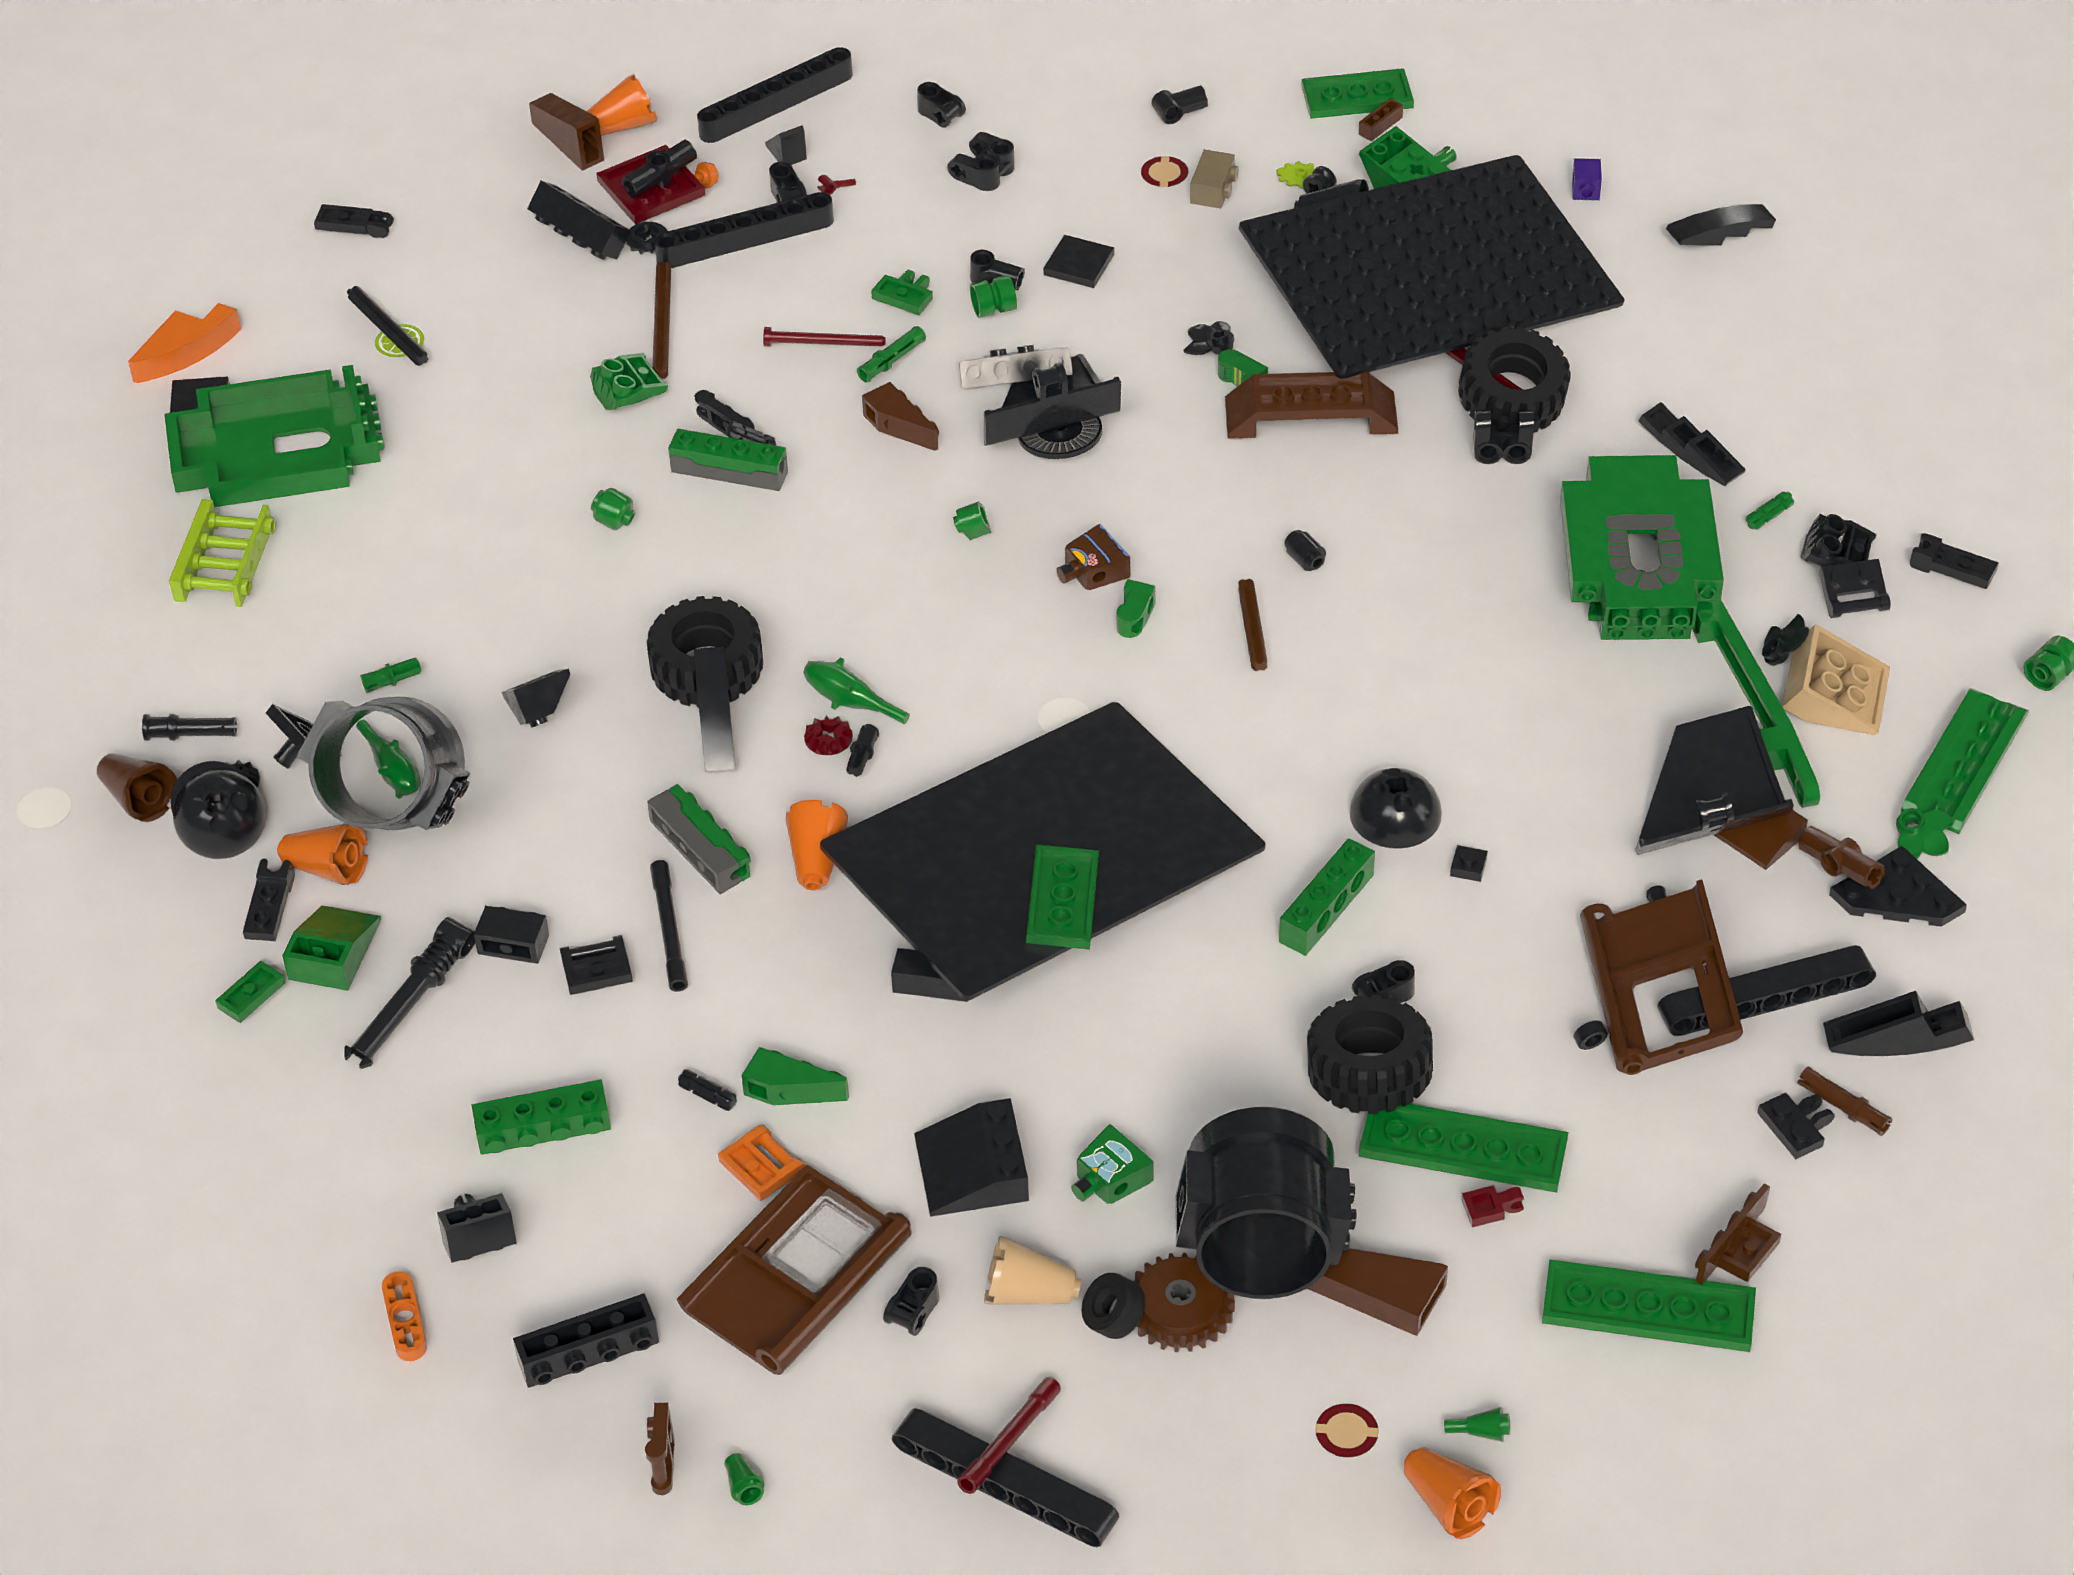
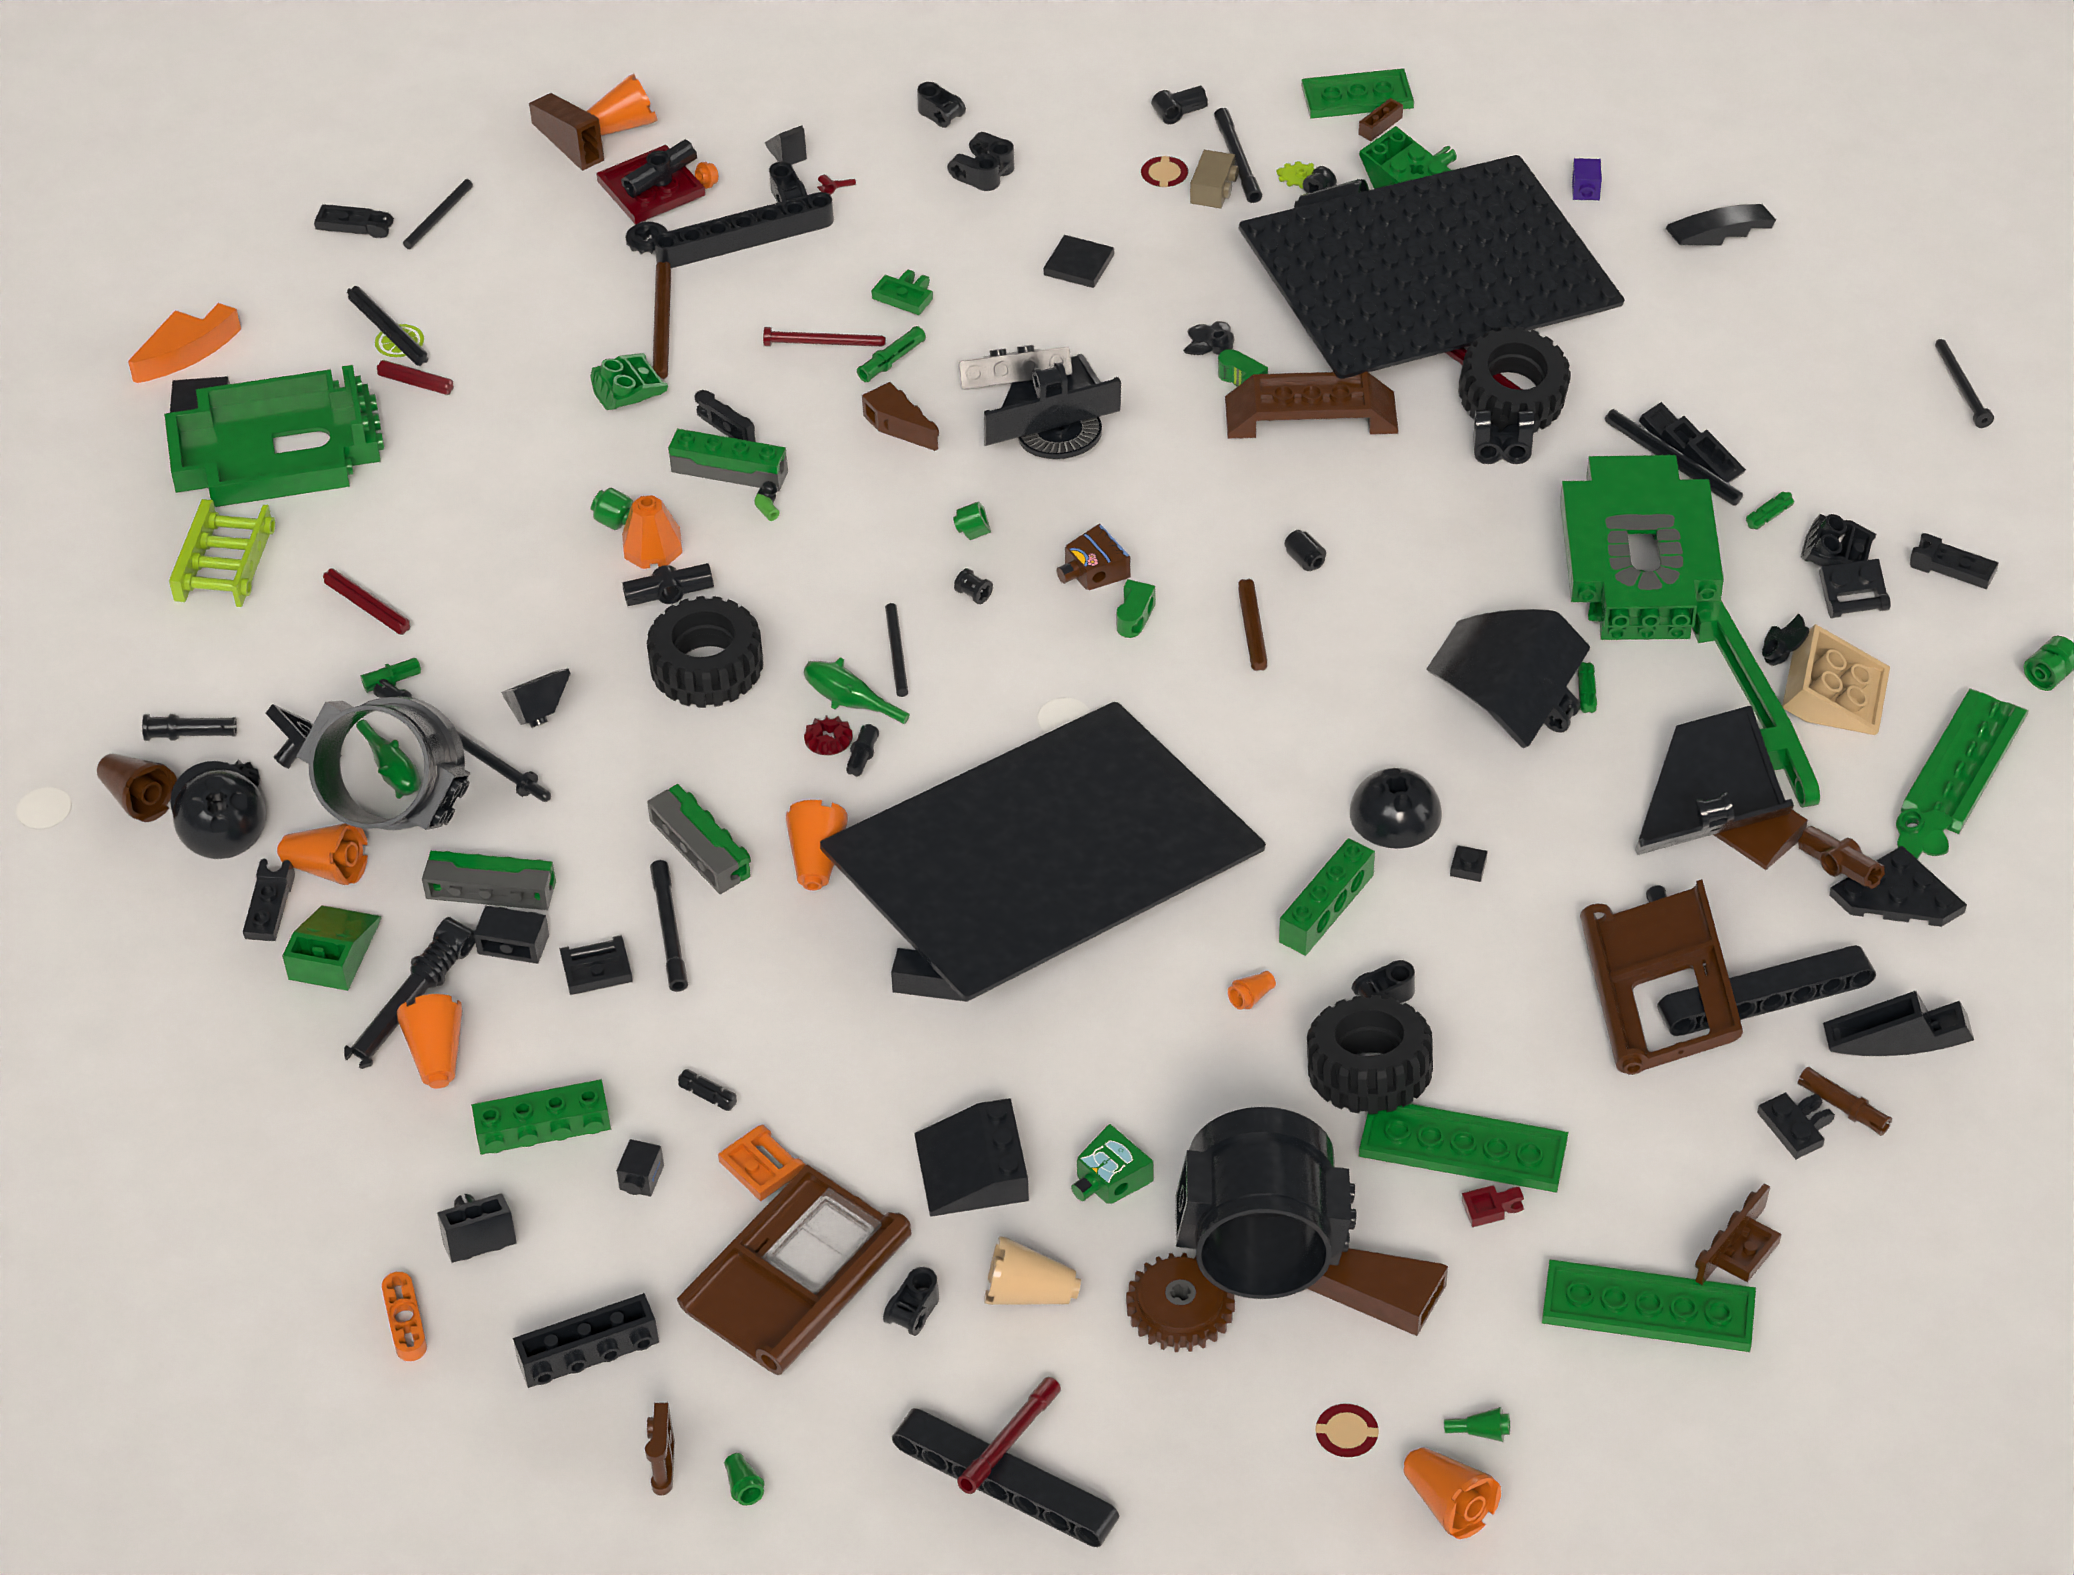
green plate [215,961,285,1023] -> none
black brick [527,180,631,260] -> none
black slope [694,646,736,772] -> none
black beam [697,47,853,143] -> none
black axle [726,421,777,446] -> none
green slope [741,1047,849,1105] -> none
black piece [970,249,1025,291] -> none
green wheel [970,275,1017,318] -> none
green tile [1026,844,1099,950] -> none
black tyre [1081,1273,1145,1339] -> none
black tile [1573,1020,1608,1050] -> none
none -> dark red axle [323,568,411,635]
none -> black bar [373,679,551,802]
none -> dark red axle [376,360,454,395]
none -> orange cone [397,994,463,1089]
none -> black bar [403,179,473,249]
none -> dark grey piece [422,850,556,910]
none -> black brick [616,1139,664,1197]
none -> orange cone [622,495,682,569]
none -> black piece [622,563,714,607]
none -> bright green arm [754,481,780,521]
none -> black bar [885,603,908,697]
none -> black bush [954,568,993,605]
none -> black piece [1214,108,1262,203]
none -> orange cone [1228,971,1276,1010]
none -> black panel [1426,609,1590,748]
none -> green axle [1578,662,1597,713]
none -> black axle [1605,409,1743,506]
none -> black bar [1935,339,1994,428]

